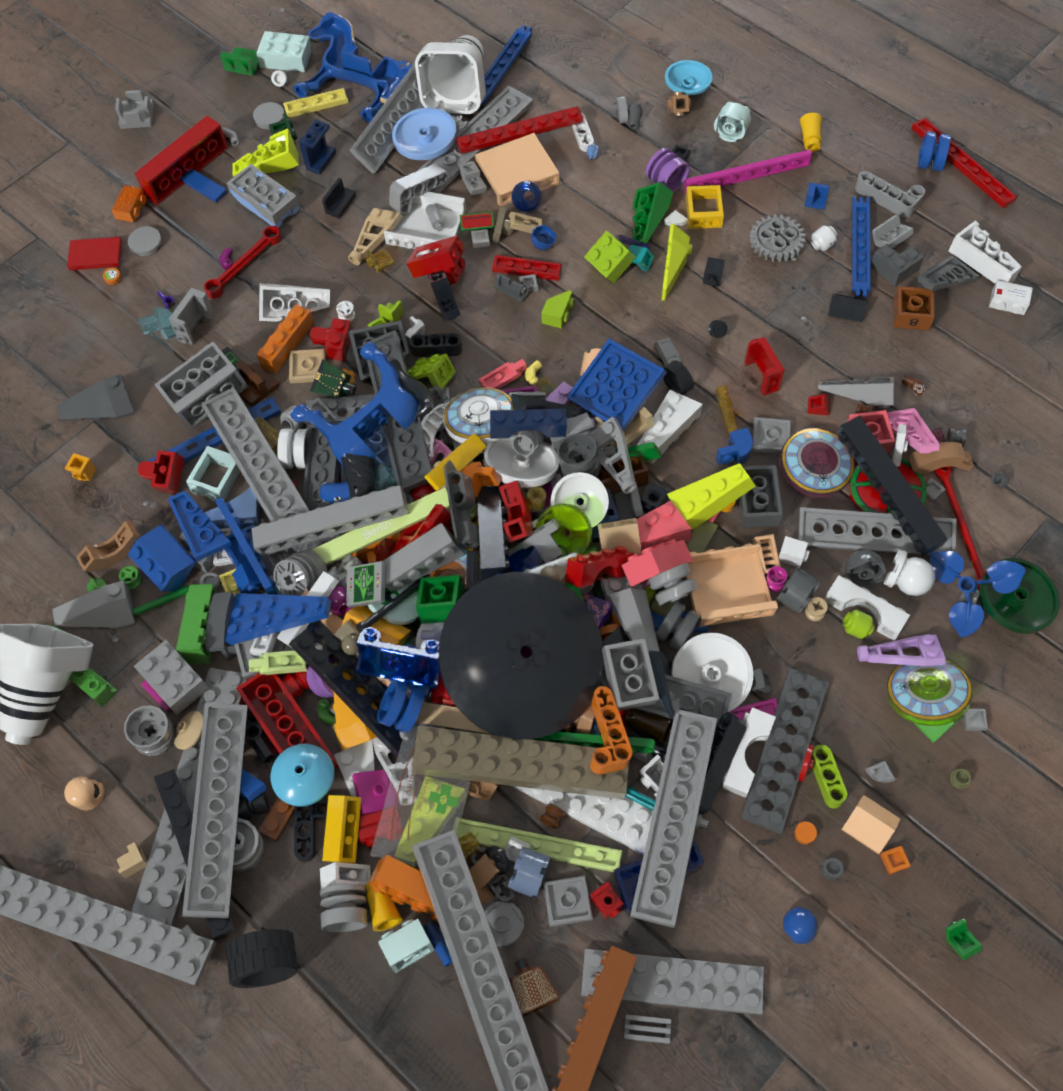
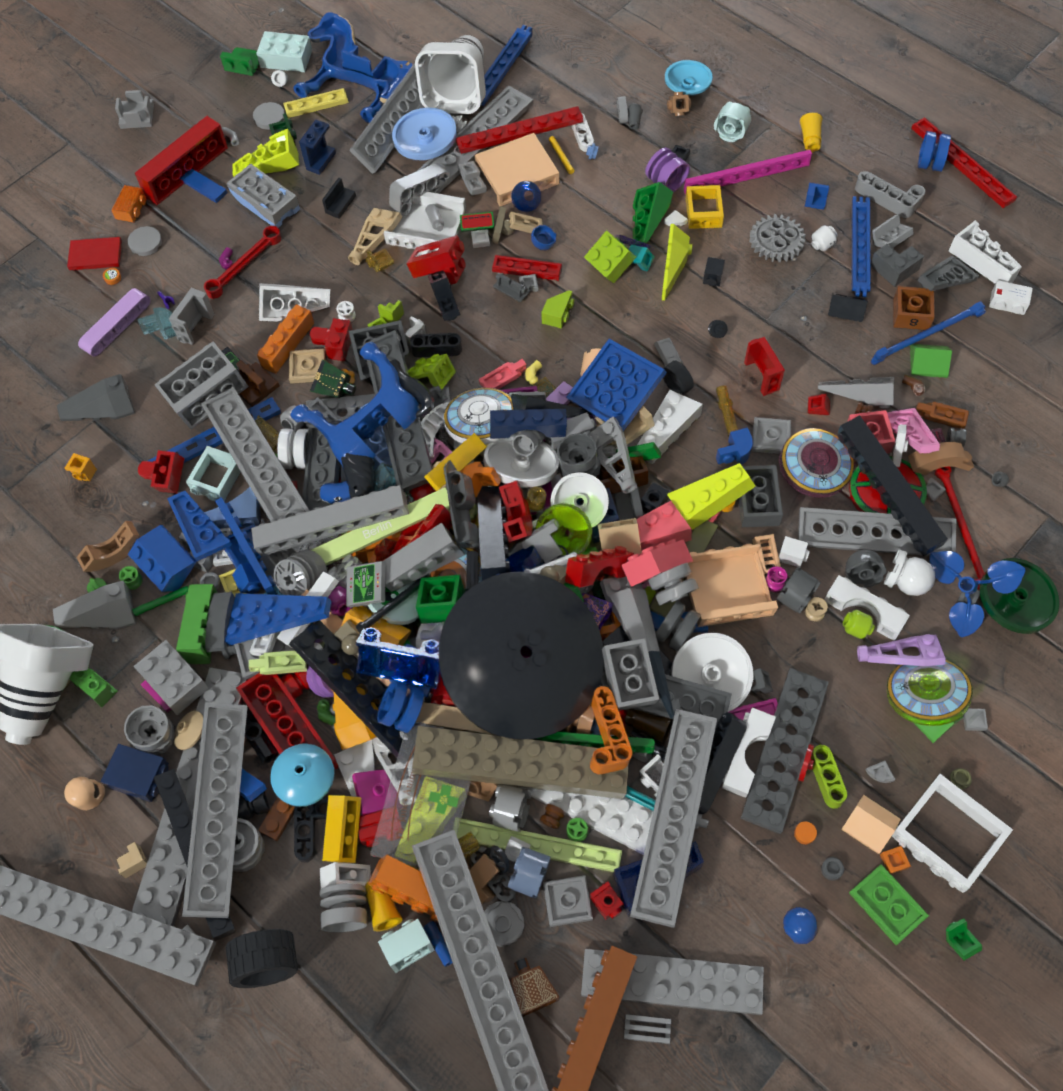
none -> lavender beam [78,288,150,357]
none -> dark blue brick [100,744,169,802]
none -> light grey brick [489,784,531,832]
none -> yellow bar [549,136,574,174]
none -> bright green wheel [567,818,588,842]
none -> bright green tile [849,864,929,945]
none -> blue hinge [871,301,986,365]
none -> white window [892,774,1013,893]
none -> bright green slope [910,344,952,378]
none -> dark orange hinge [915,401,969,429]

